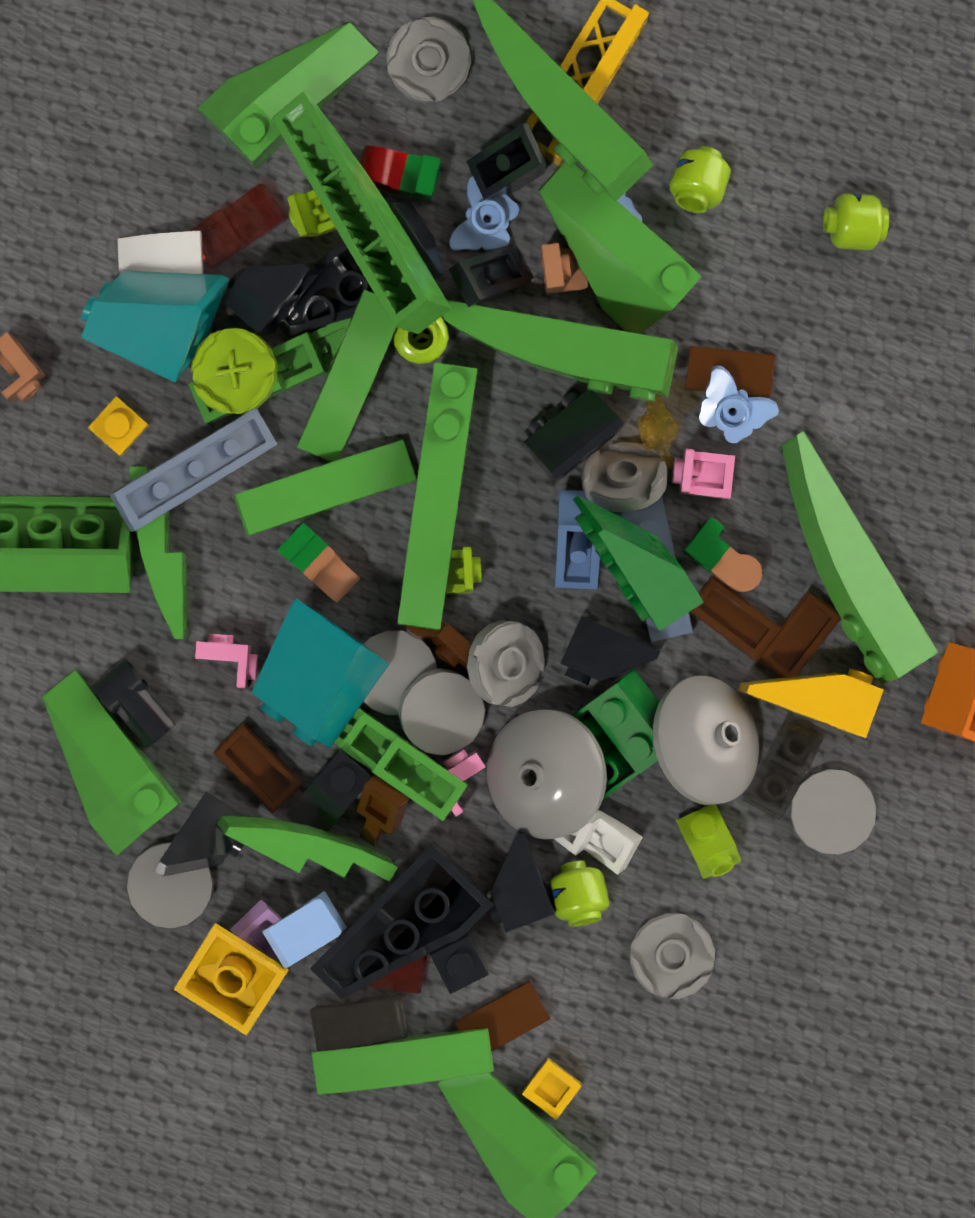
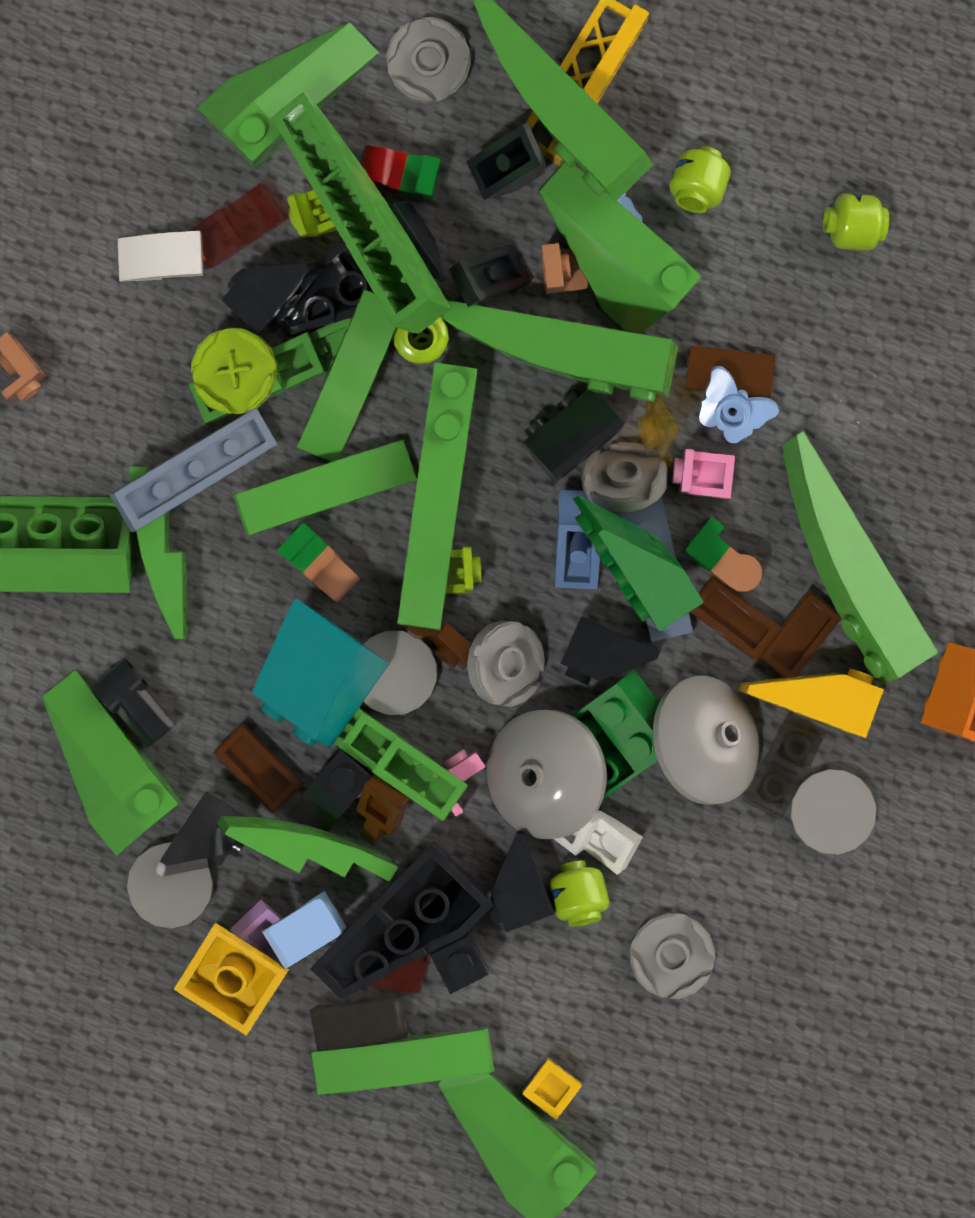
teal slope [81,271,229,382] -> none
yellow plate [88,396,150,457] -> none
bright pink bracket [195,634,258,688] -> none
light grey tile [398,668,485,755] -> none
light blue animal [449,176,519,251] -> none
reddish brown tile [455,980,551,1052] -> none
lime bracket [676,805,741,879] -> none

